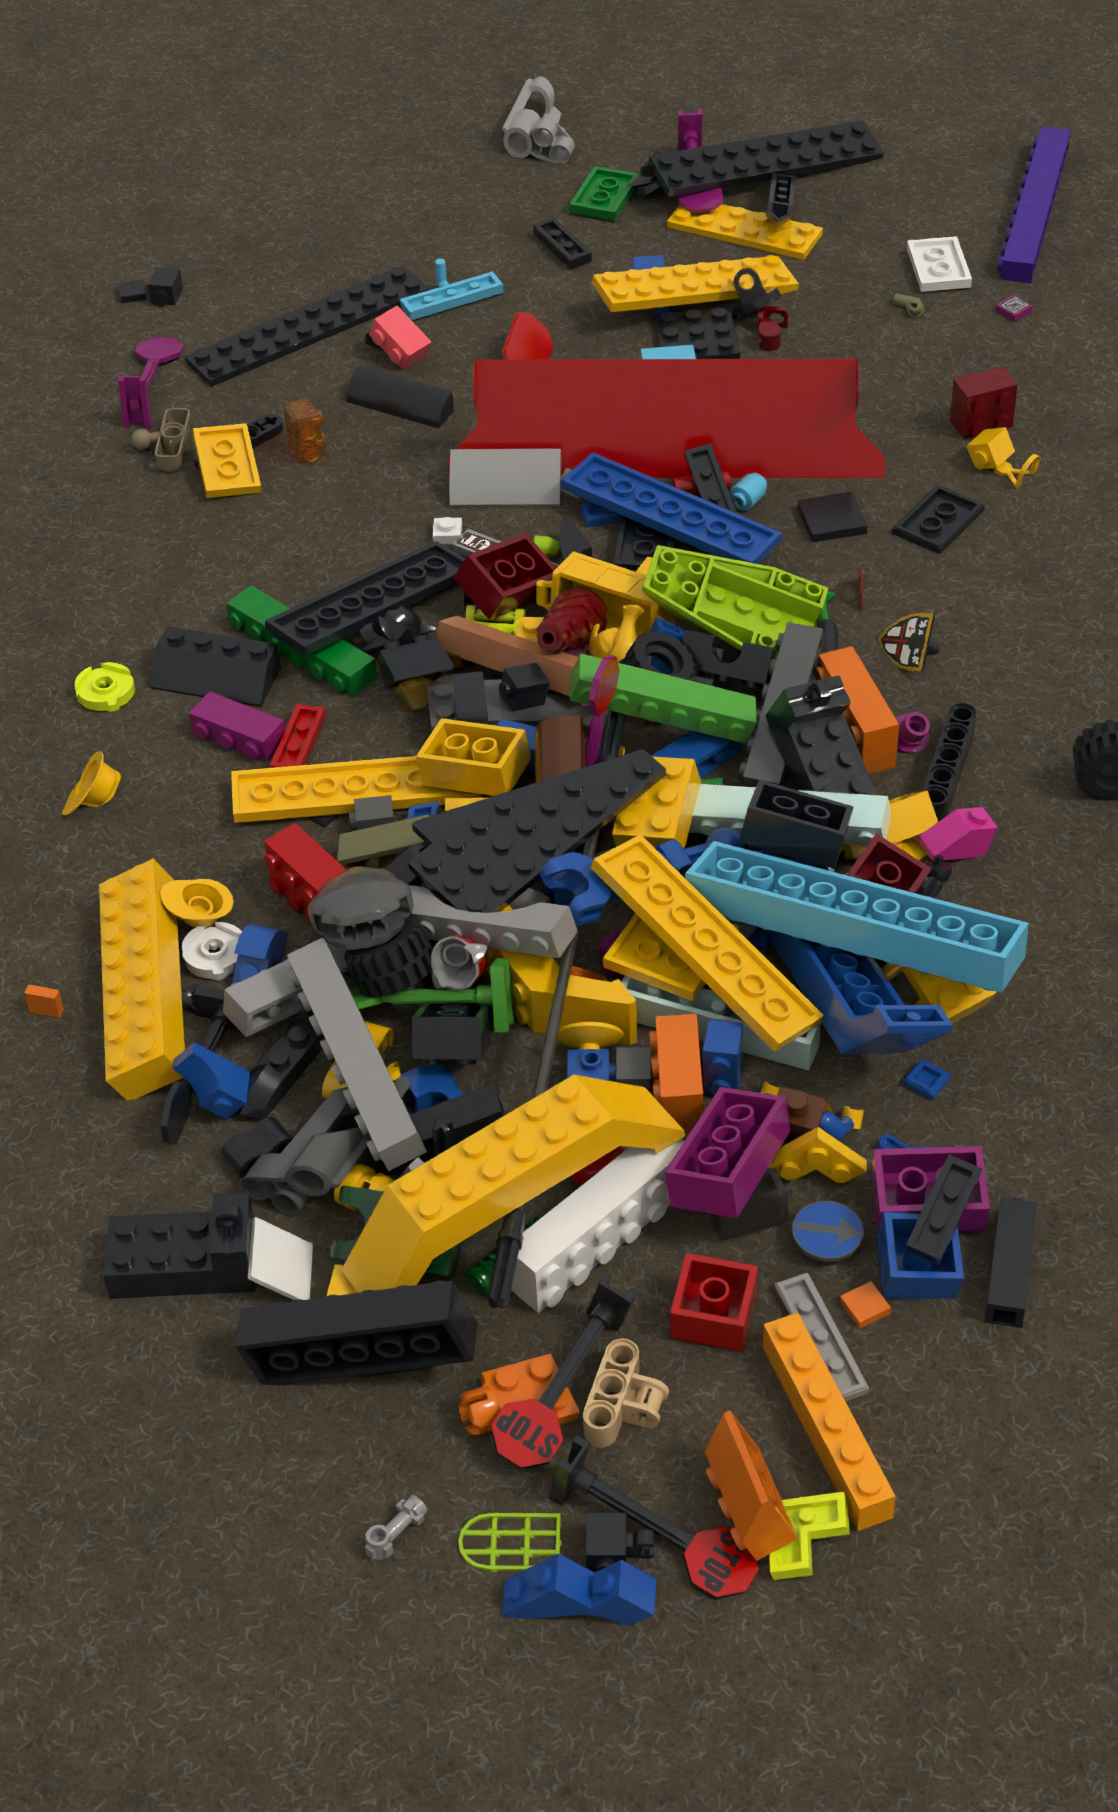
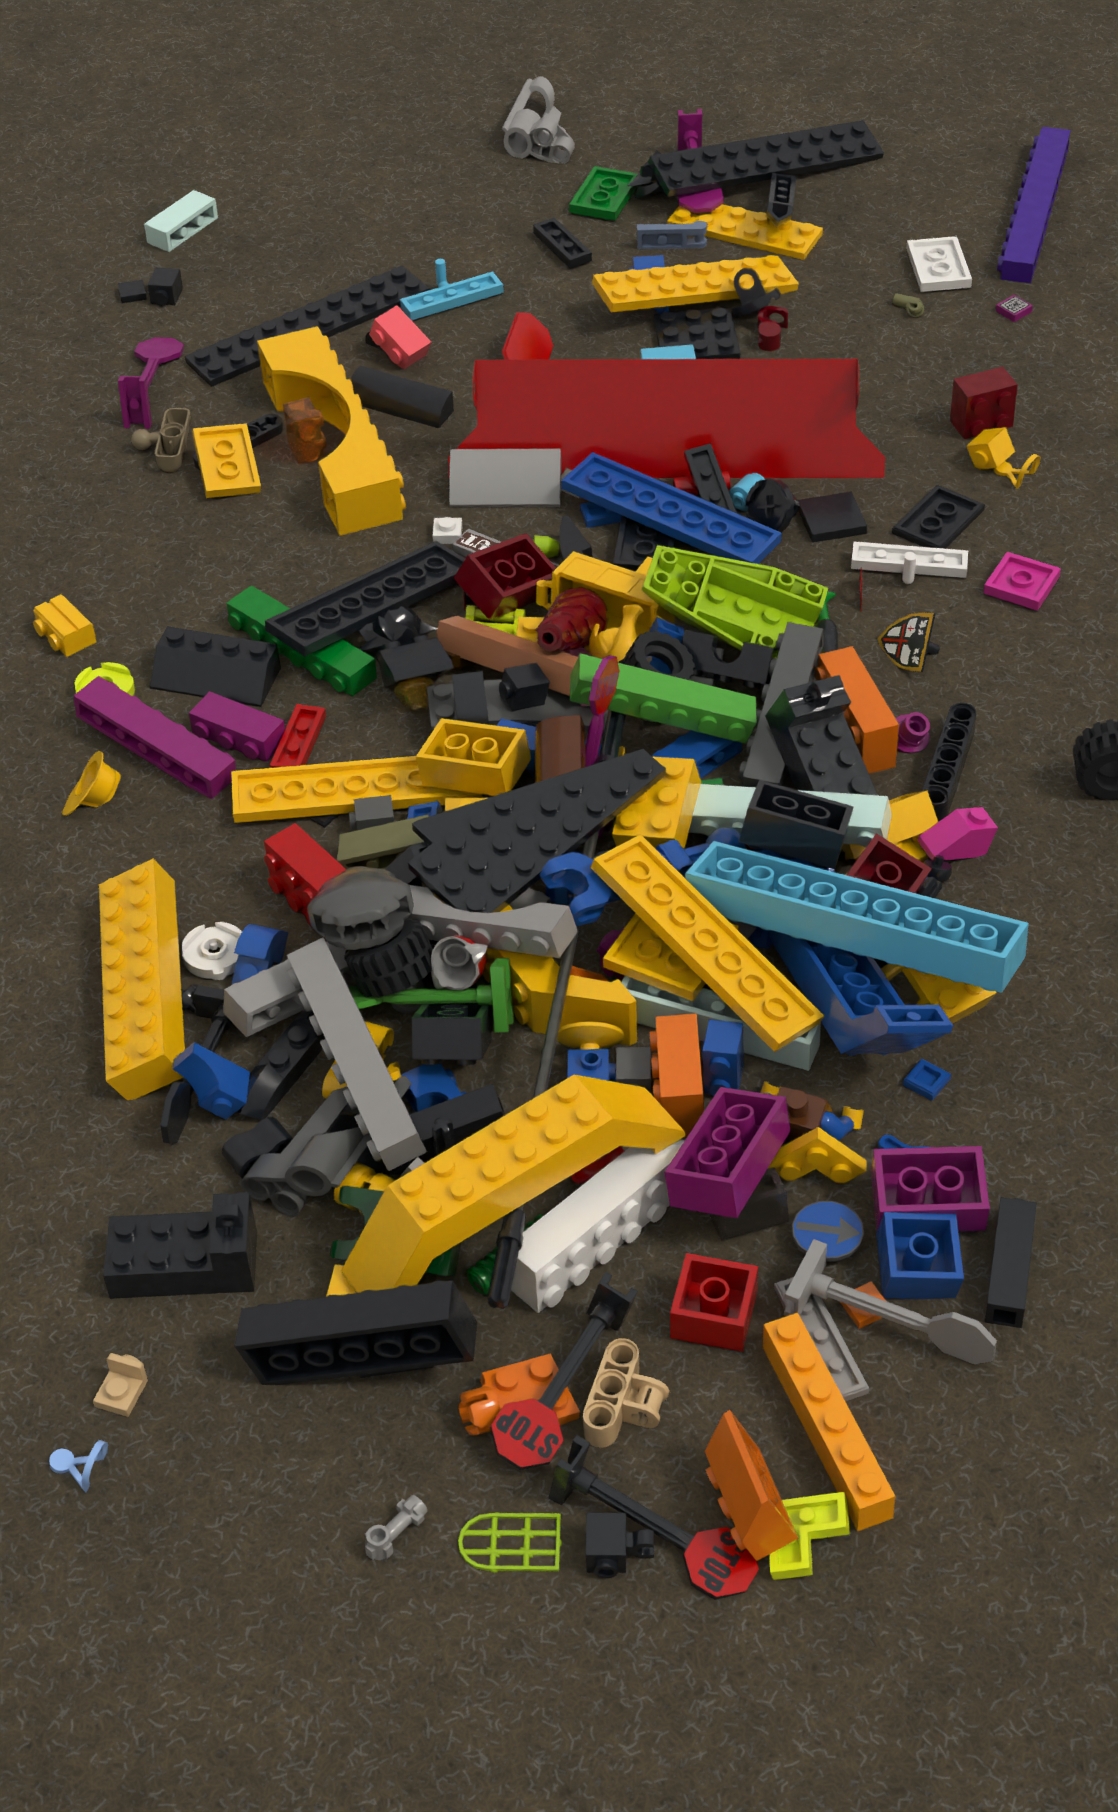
orange tile [24,984,64,1018] -> none
yellow piece [160,879,234,928] -> none
white piece [248,1217,313,1300] -> none
blue arch [502,1554,657,1626] -> none
black plate [905,1154,982,1265] -> none
none -> yellow brick [33,595,96,657]
none -> light blue piece [49,1440,108,1493]
none -> magenta brick [74,676,236,799]
none -> tan bracket [93,1353,148,1417]
none -> light aqua brick [144,190,218,252]
none -> yellow arch [257,326,406,536]
none -> sand blue plate [637,221,707,249]
none -> black tile [745,479,800,533]
none -> light grey piece [784,1239,997,1364]
none -> white plate [851,542,968,584]
none -> dark pink plate [984,552,1061,611]

